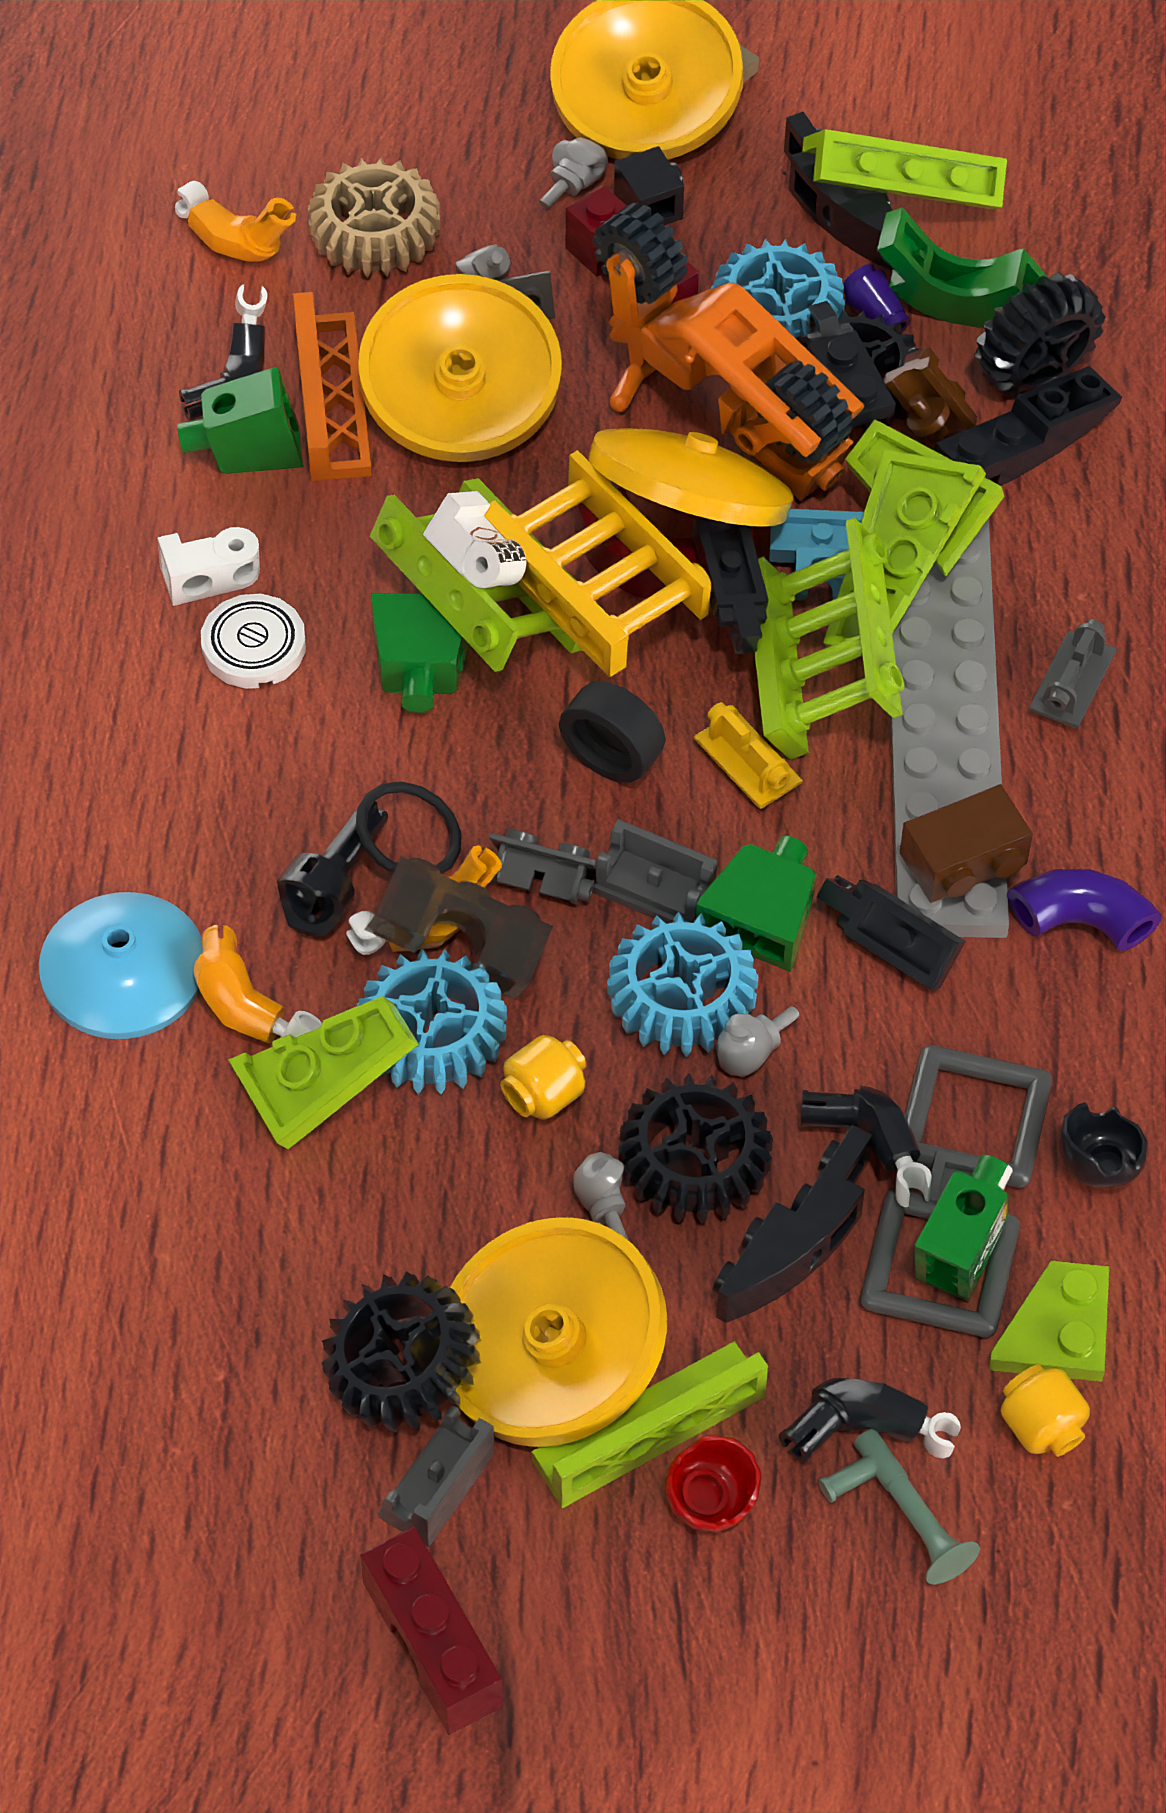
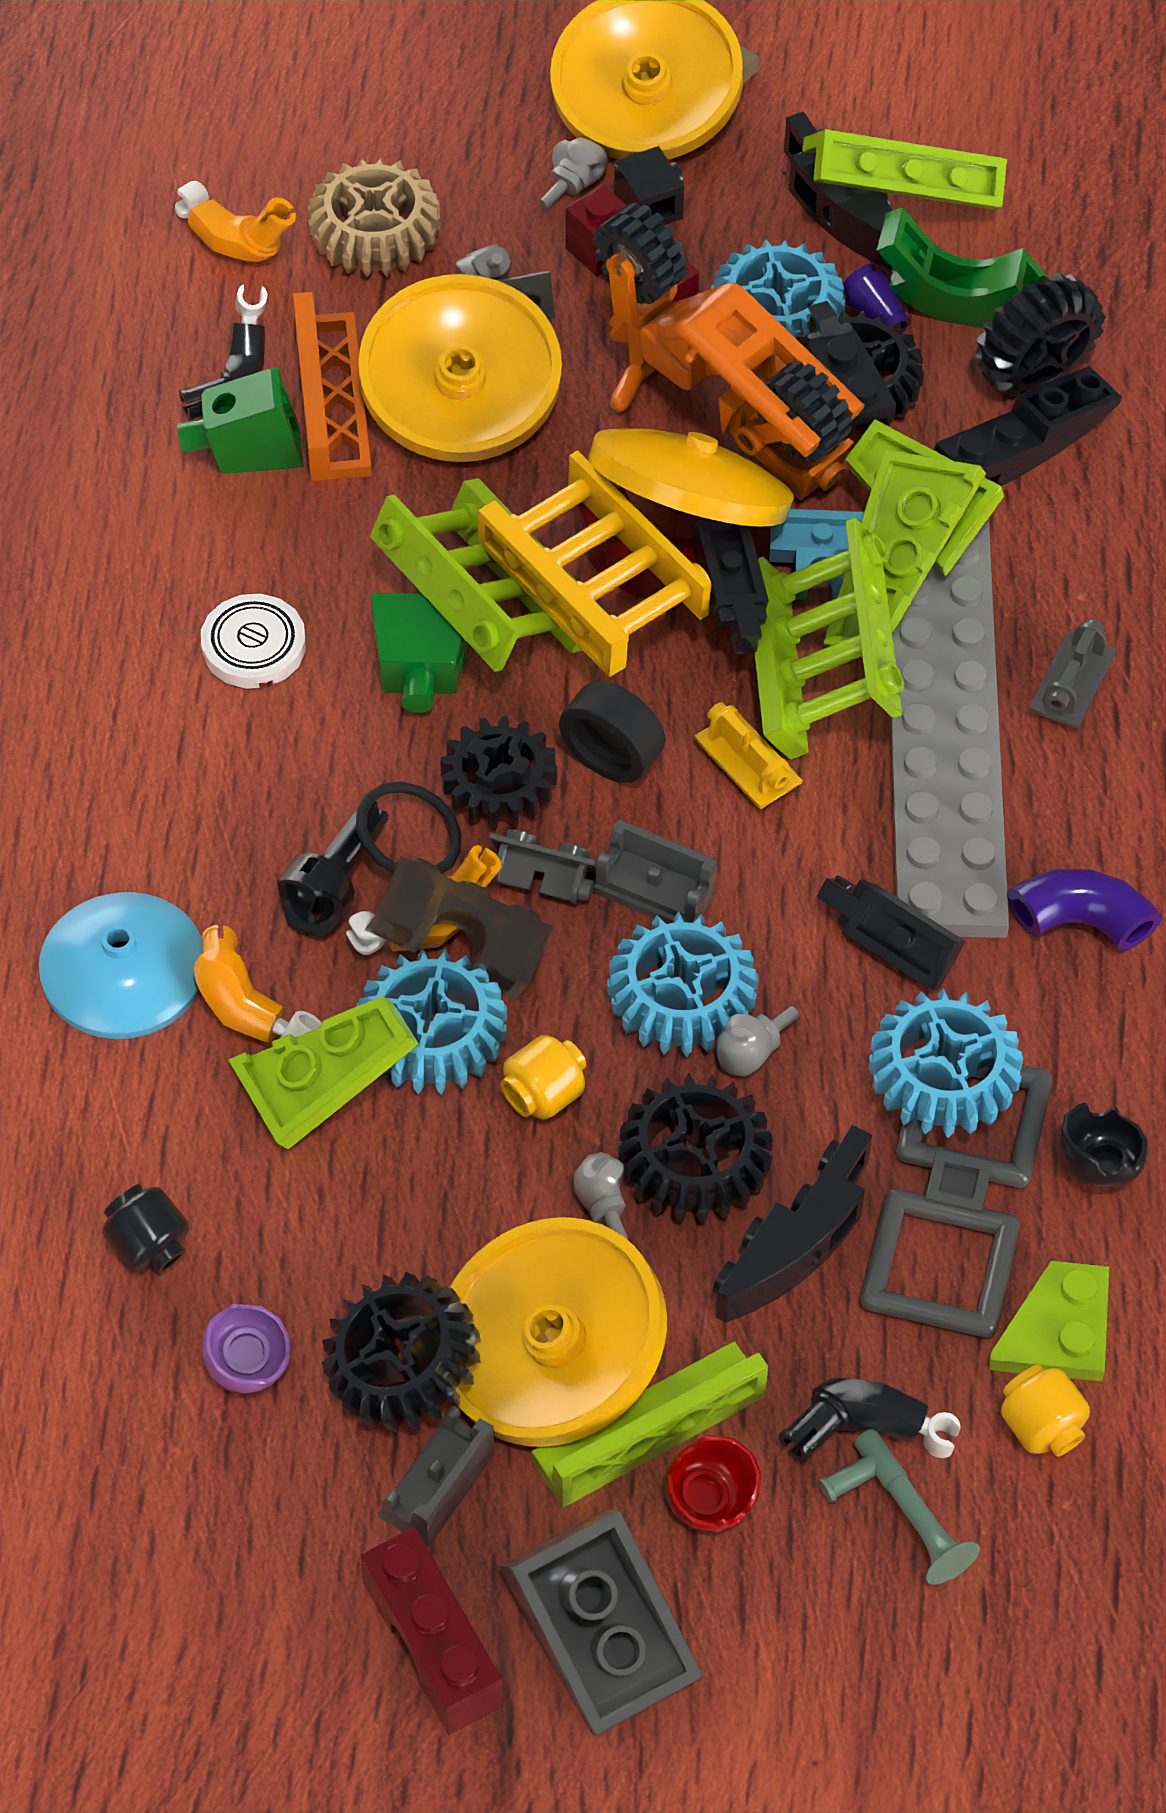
white leg [157,527,260,606] -> none
white leg [423,491,526,588] -> none
green torso [696,836,816,972] -> none
black arm [801,1085,932,1207] -> none
reddish brown hips [884,347,977,443] -> none
reddish brown brick [900,784,1033,903] -> none
green torso [915,1155,1013,1303] -> none
none -> black head [102,1184,189,1273]
none -> medium lavender hair [201,1304,291,1394]
none -> black gear [440,716,557,827]
none -> dark grey slope [499,1509,703,1736]
none -> medium azure gear [868,988,1023,1138]

